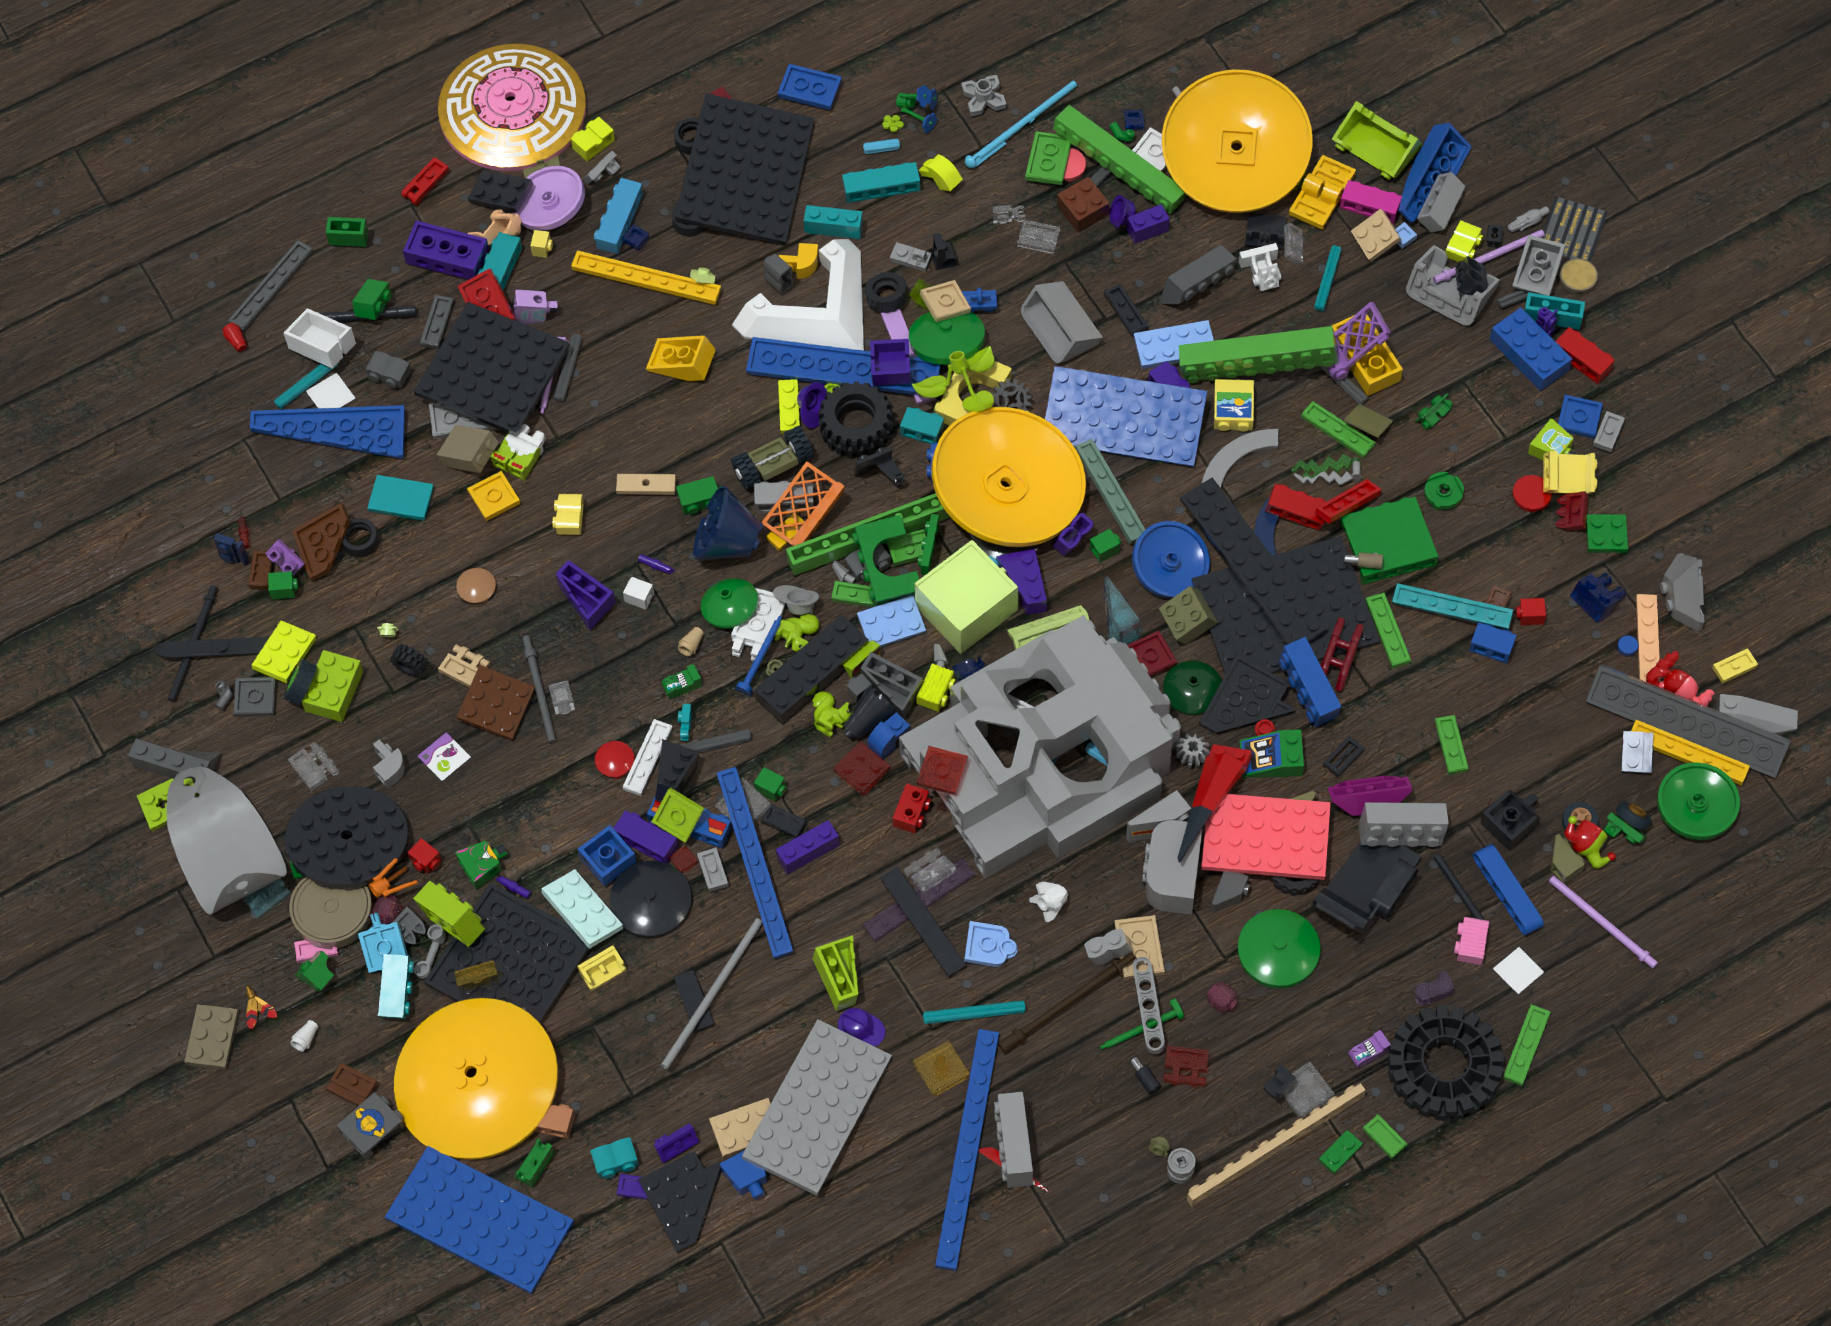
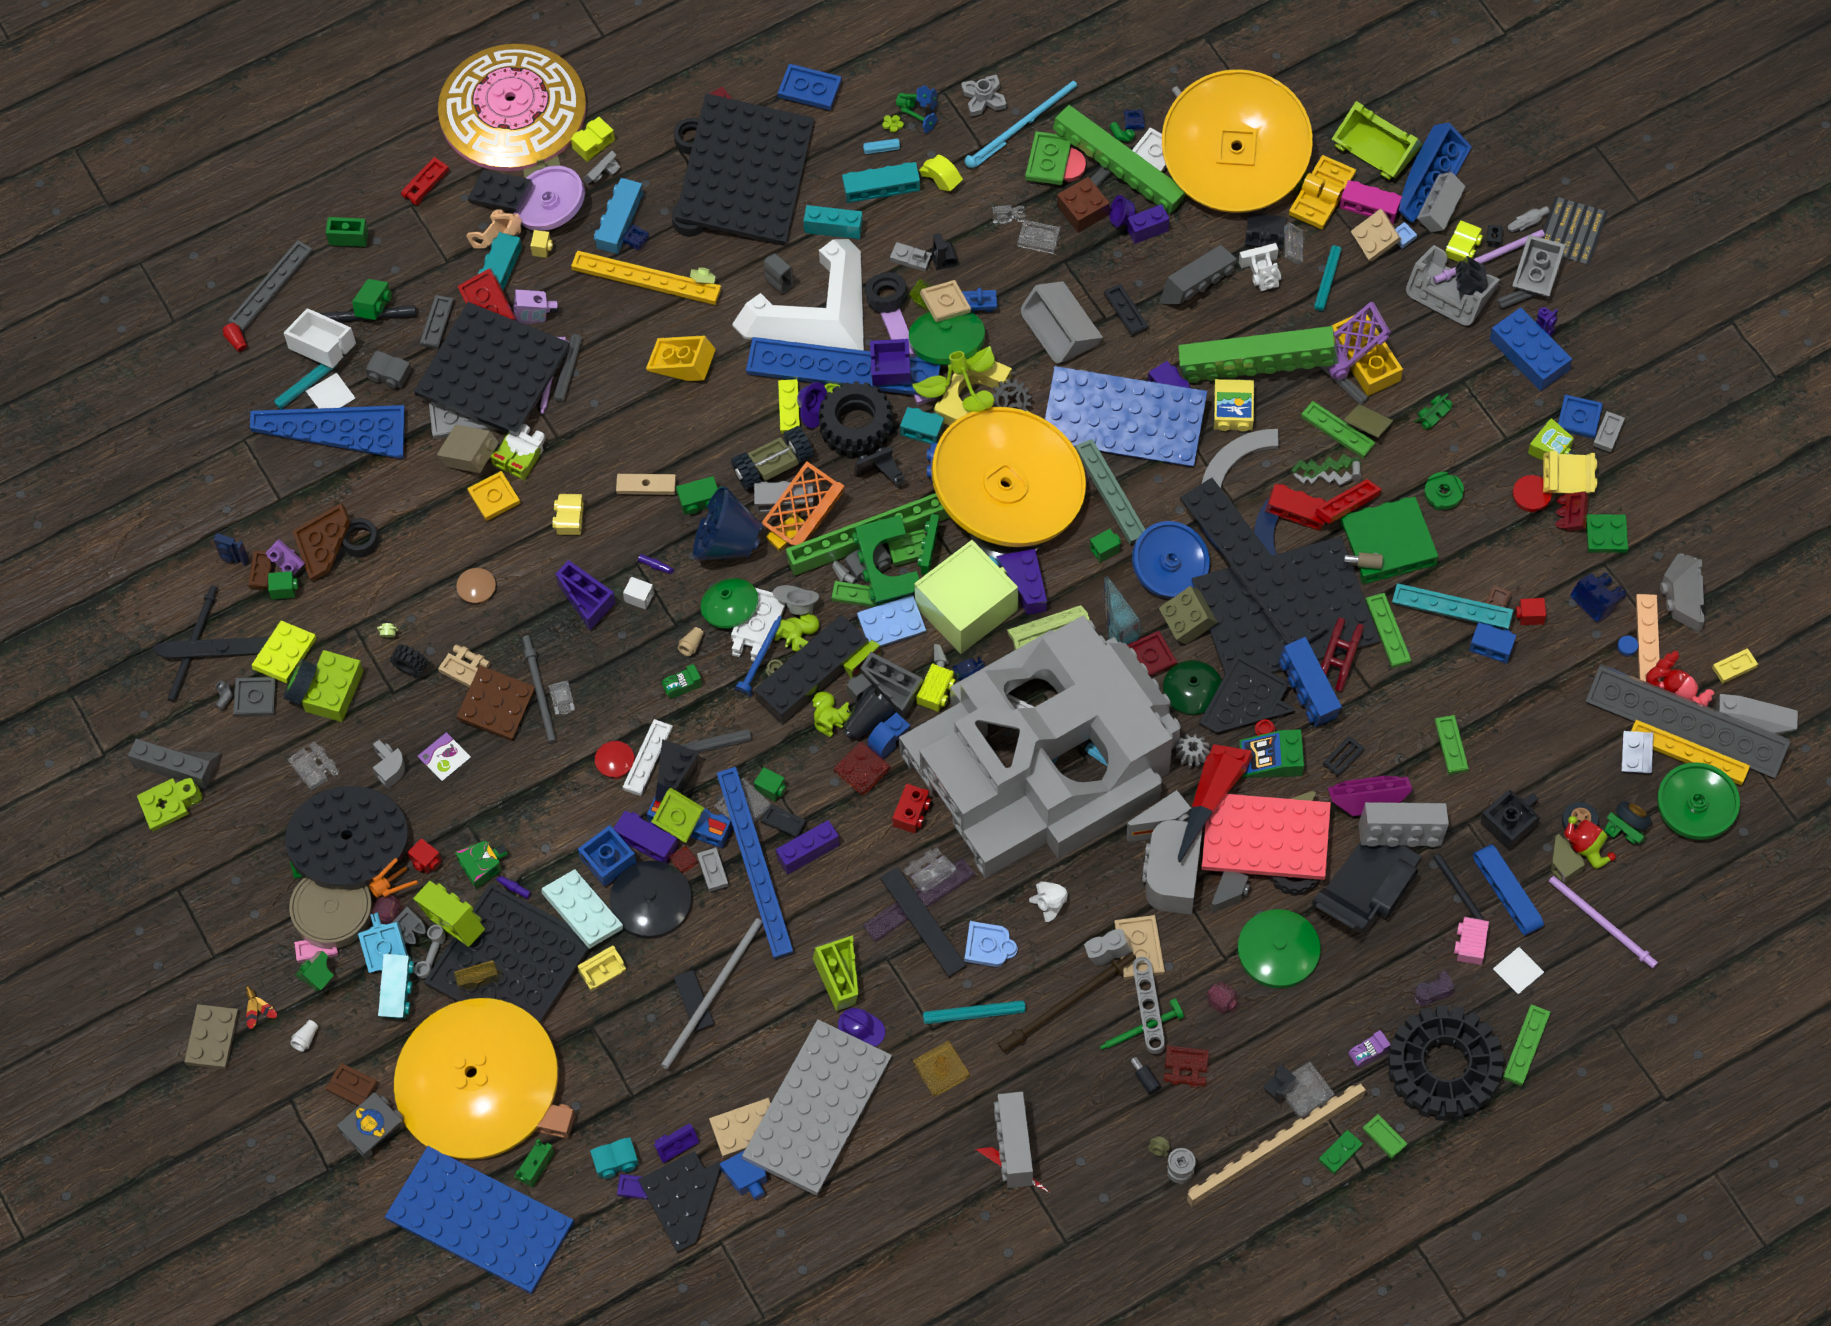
light grey piece [166,767,287,915] -> none
clear red piece [238,515,249,549] -> none
clear light blue hinge [242,879,290,918] -> none
teal tile [367,475,434,521] -> none
dark purple brick [403,221,489,280] -> none
teal plate [678,704,692,741] -> none
yellow brick [779,243,819,279] -> none
clear red plate [916,746,968,795] -> none
blue plate [935,1029,999,1271] -> none
dark purple brick [1054,513,1093,556] -> none
light blue plate [1134,320,1214,369] -> none
teal brick [1524,292,1585,330] -> none
red brick [1555,327,1615,384] -> none
pearl gold tile [1559,258,1598,294] -> none

